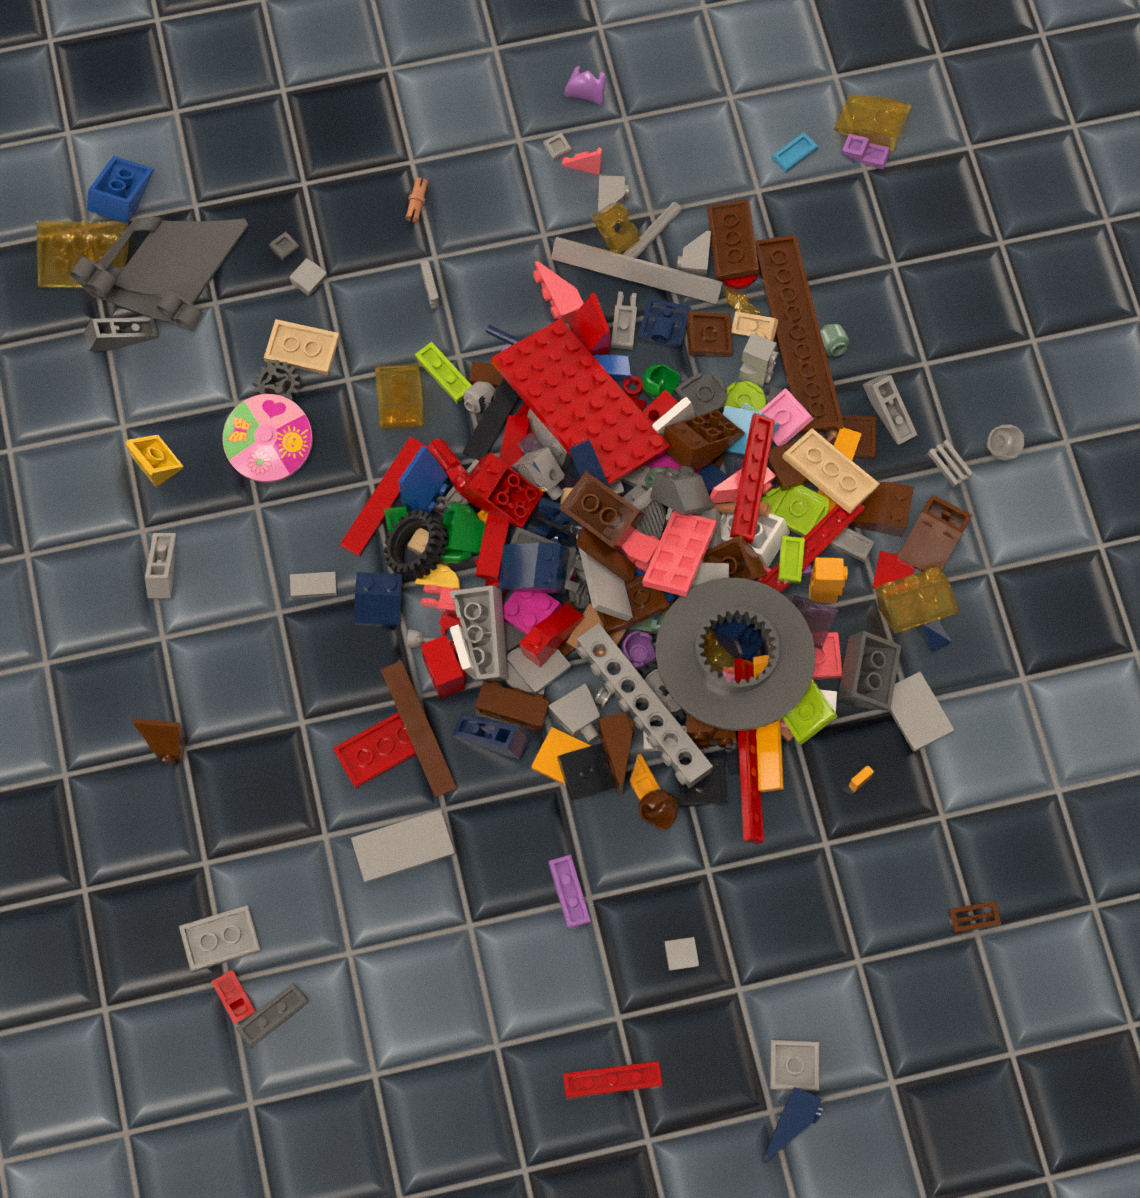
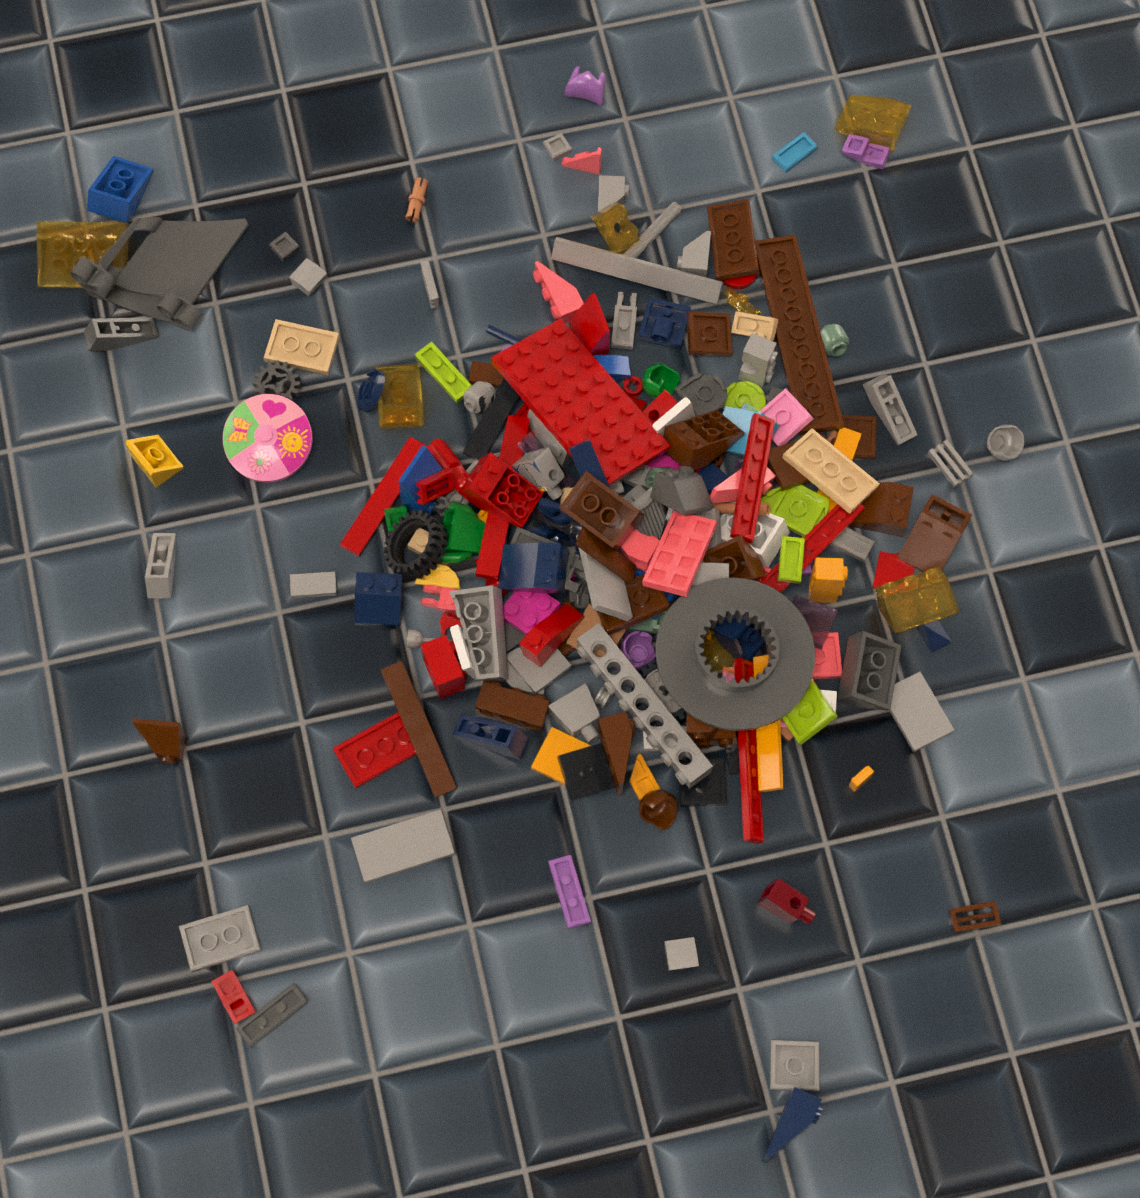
red tile [563,1061,663,1099] -> none
none -> dark blue tile [357,369,385,412]
none -> red tile [416,468,454,505]
none -> dark red torso [757,878,816,925]

